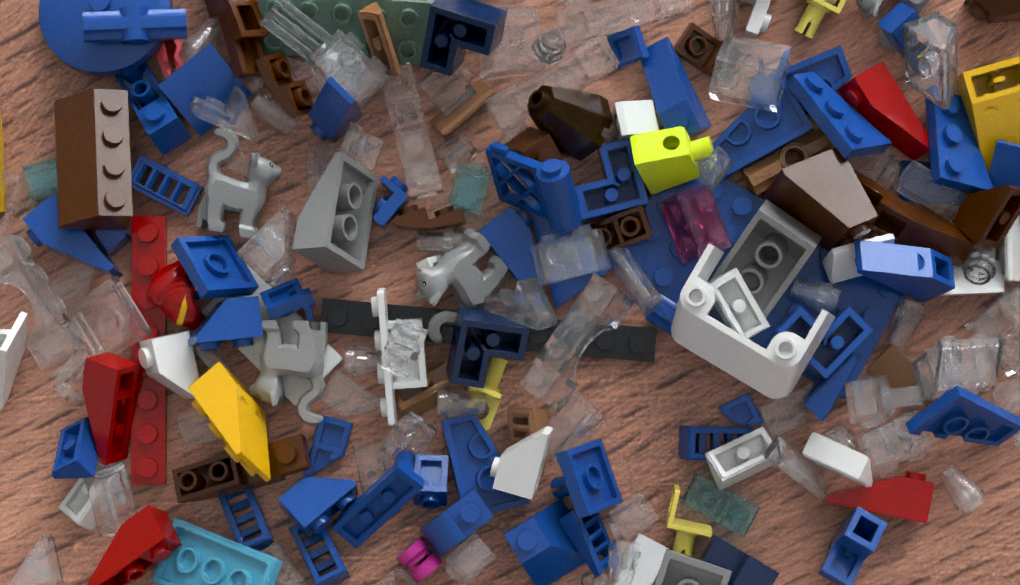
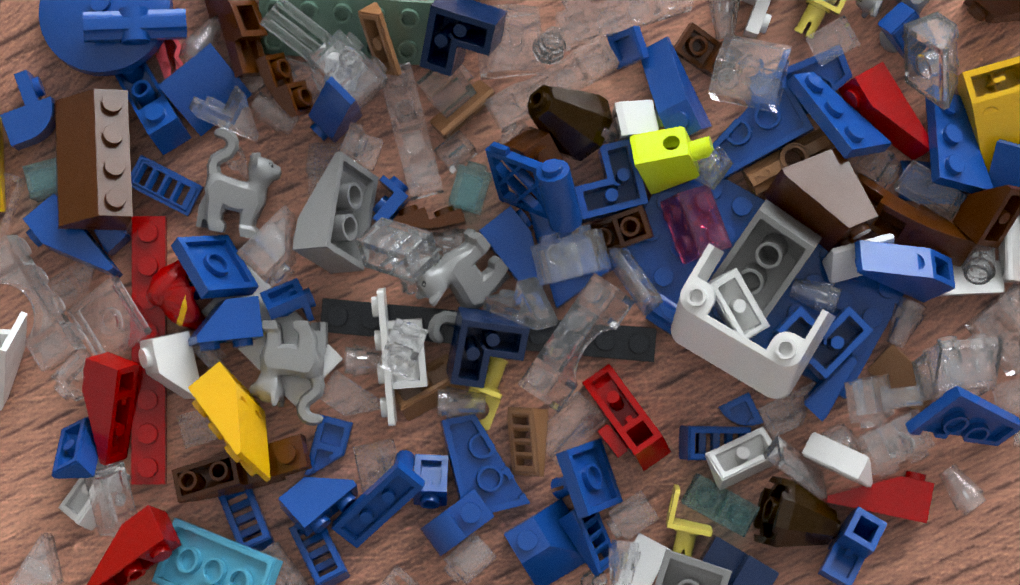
clear bracket [380,411,438,457] -> none
dark pink wheel [396,537,443,584] -> none
white slope [490,426,553,500] -> none
none -> blue brick [0,70,55,151]
none -> clear brick [356,217,440,295]
none -> red slope [582,364,671,471]
none -> red tile [596,424,628,458]
none -> dark brown cone [753,476,840,547]
none -> clear bracket [806,15,861,66]

